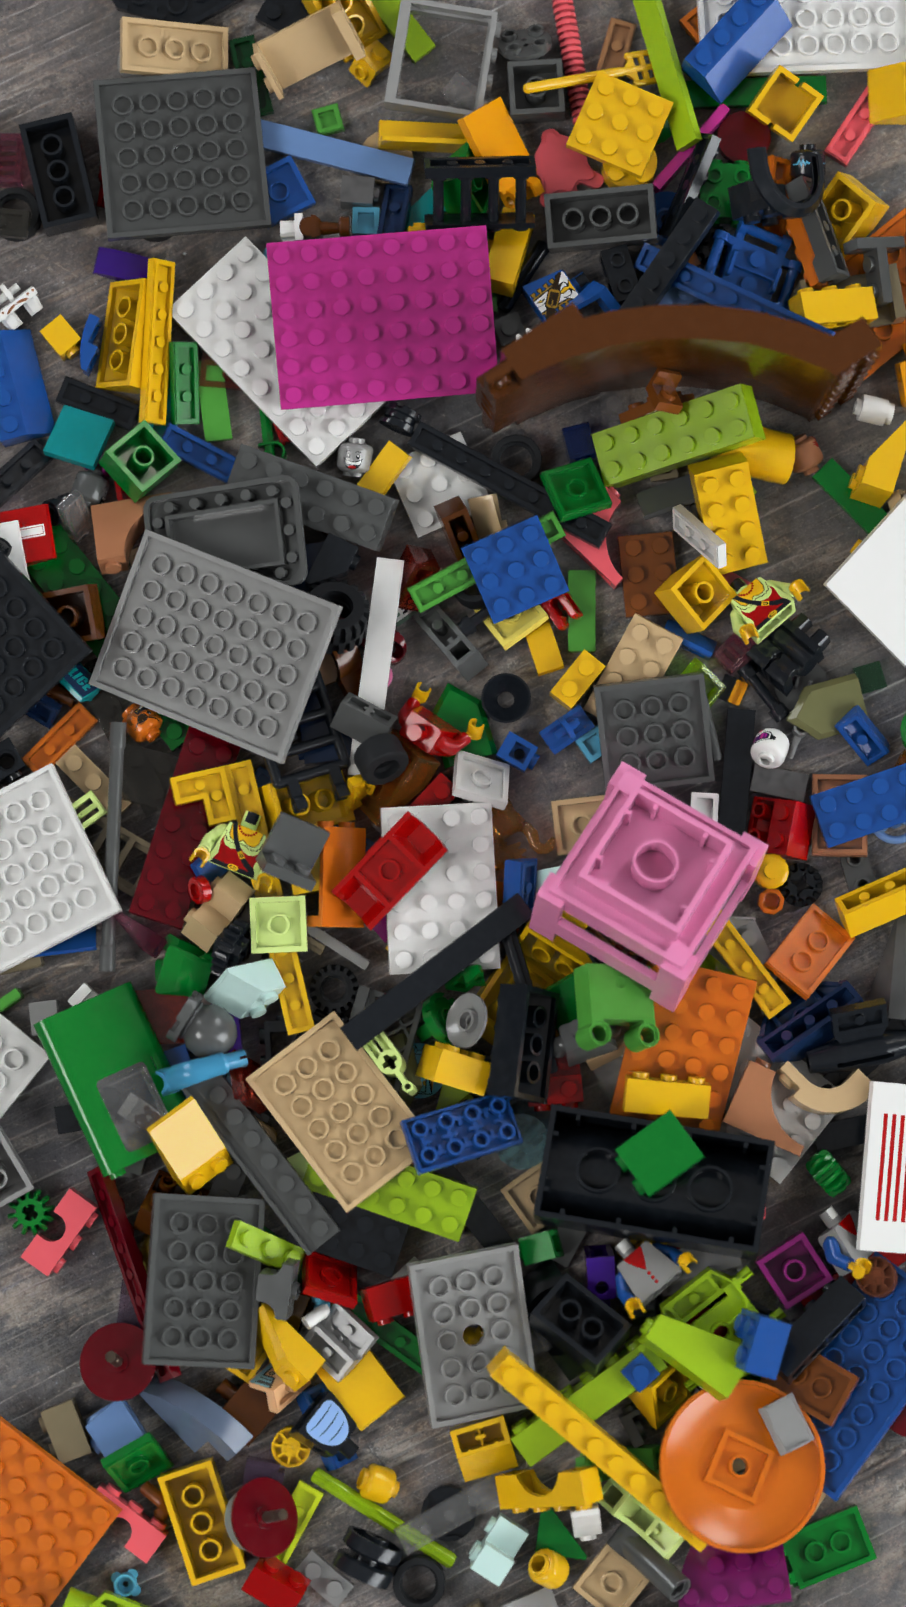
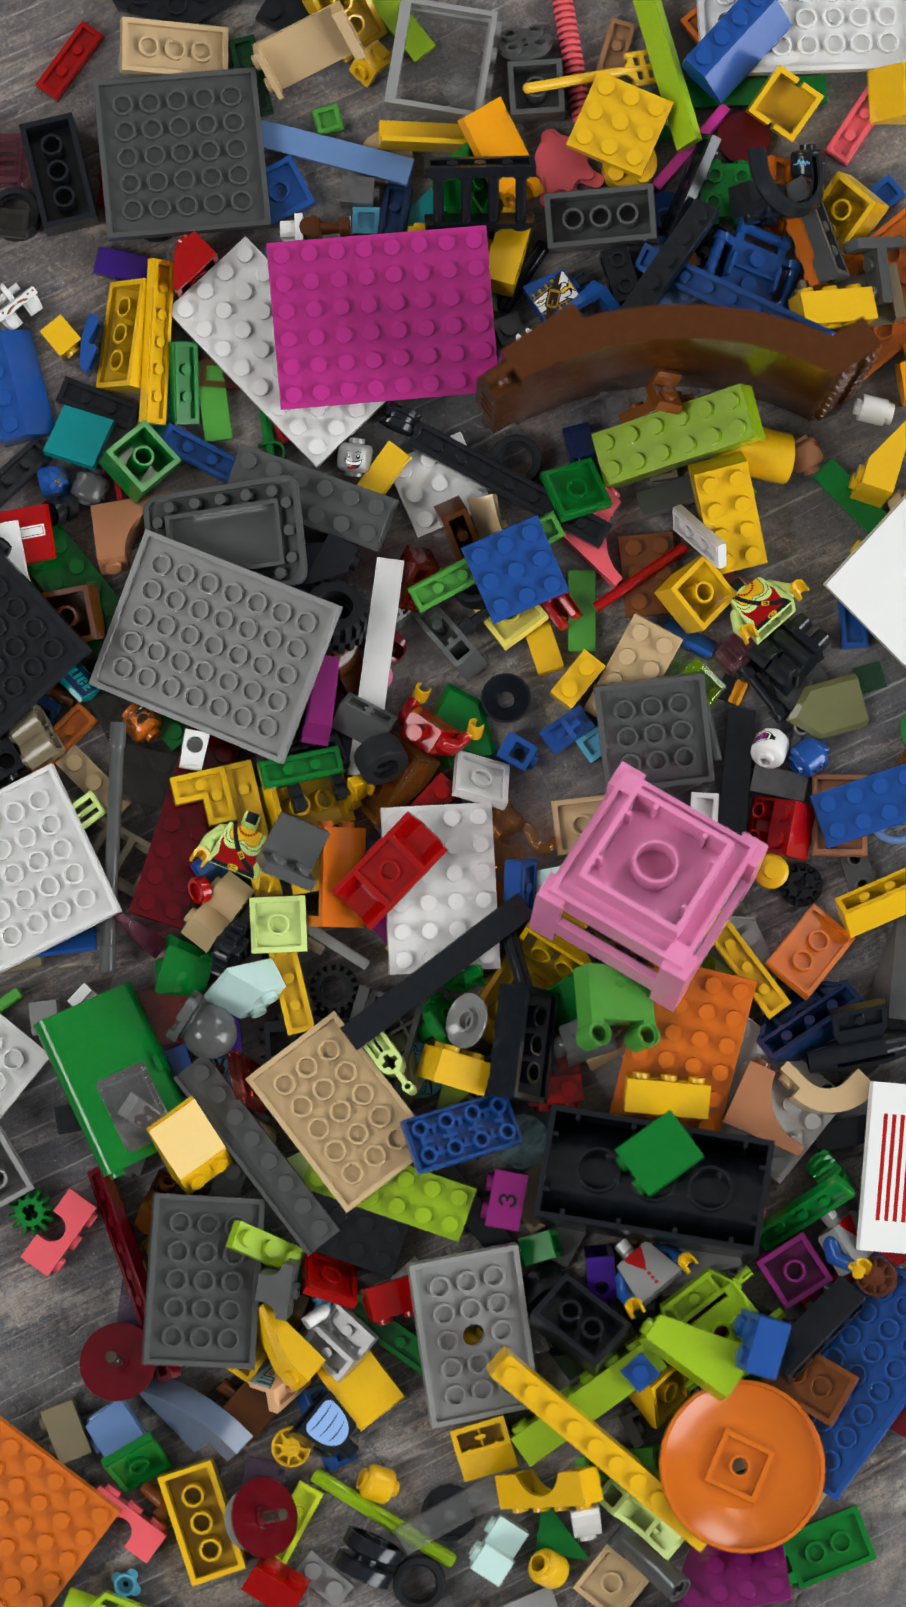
clear tile [56,489,93,545] -> none
dark azure piece [155,1049,248,1096] -> none
orange tile [757,889,785,915] -> none
light grey piece [758,1392,815,1456] -> none
blue slope [835,705,890,767] -> none
none -> dark tan brick [7,705,66,770]
none -> red tile [35,20,105,103]
none -> blue rock [37,466,71,499]
none -> red slope [173,231,219,299]
none -> white leg [179,728,210,771]
none -> green tile [257,745,345,791]
none -> magenta piece [300,655,340,747]
none -> magenta brick [480,1167,528,1231]
none -> red bar [592,542,688,612]
none -> green plate [760,1173,855,1251]
none -> blue head [787,737,830,778]
none -> blue tile [837,599,869,650]
none -> blue plate [869,174,906,211]

